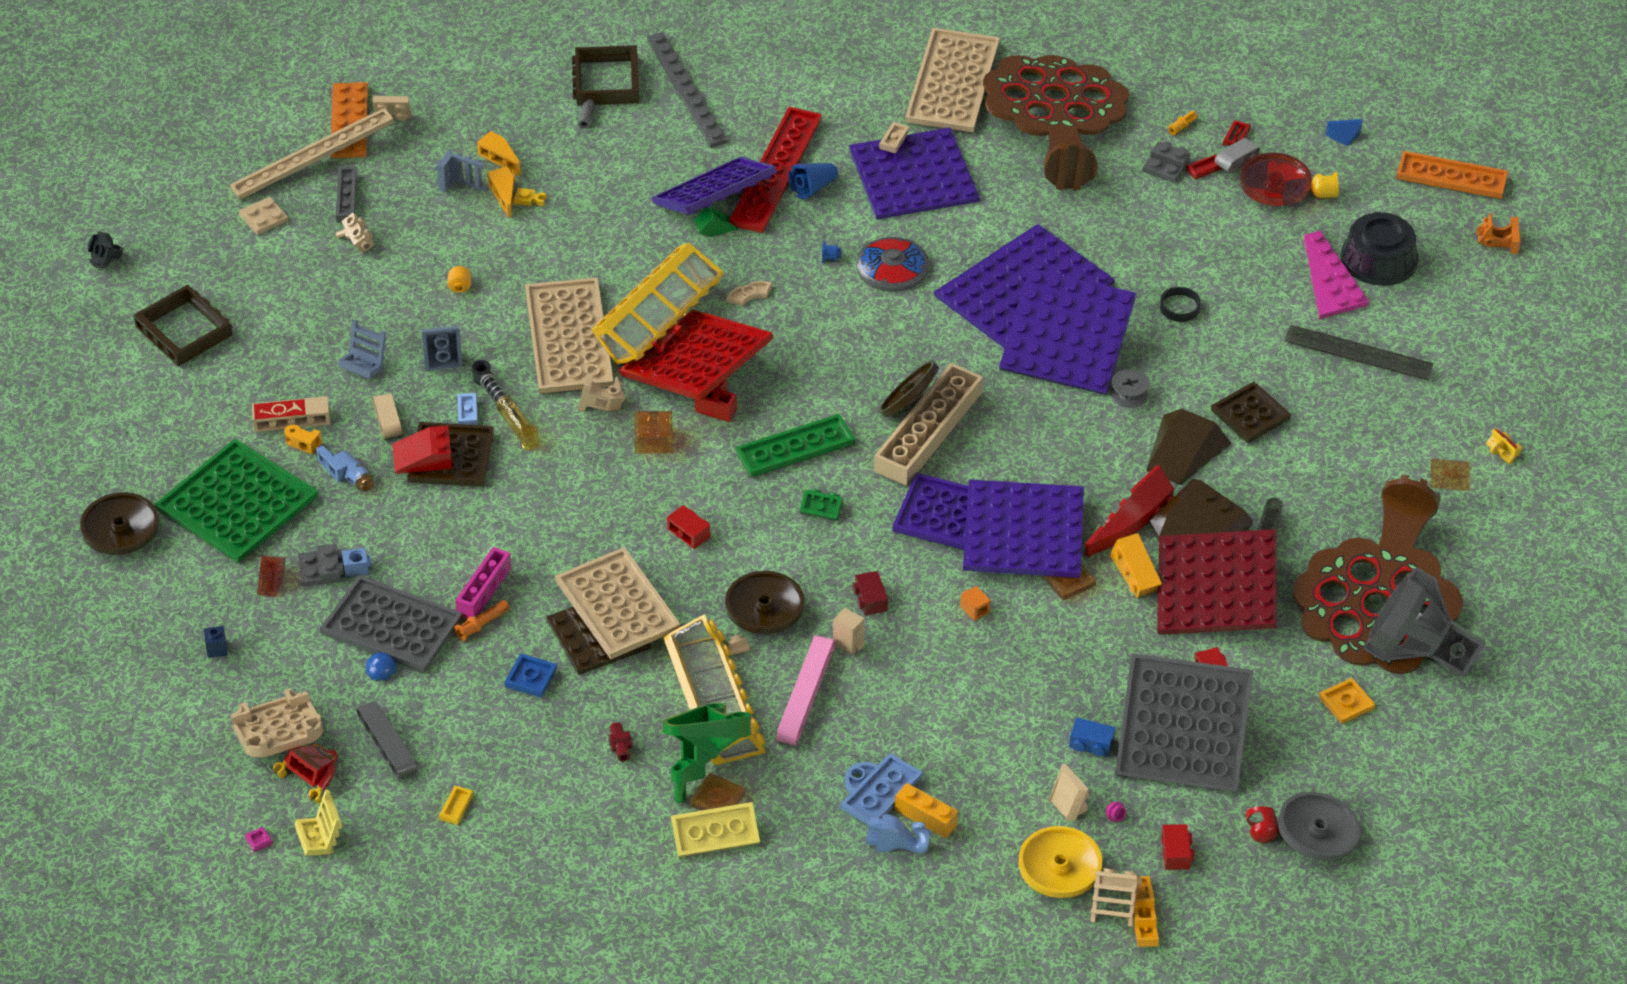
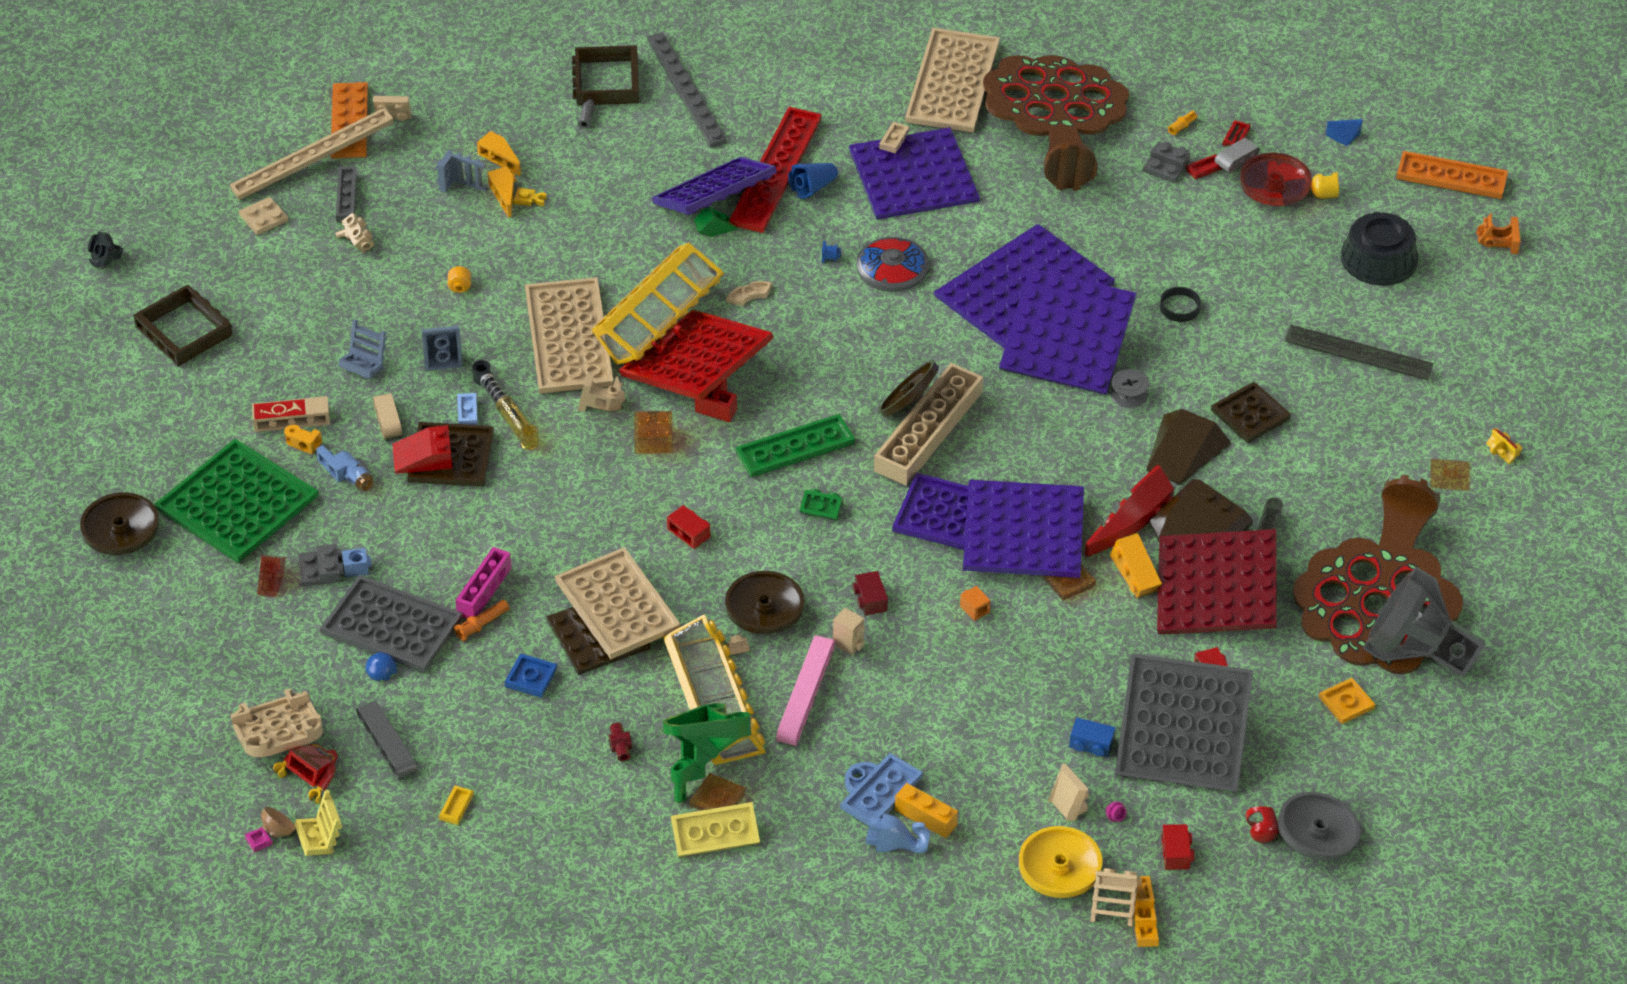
dark blue brick [204,626,228,658] -> none
dark pink wing [1304,231,1369,319] -> none
none -> medium nougat piece [261,806,296,838]

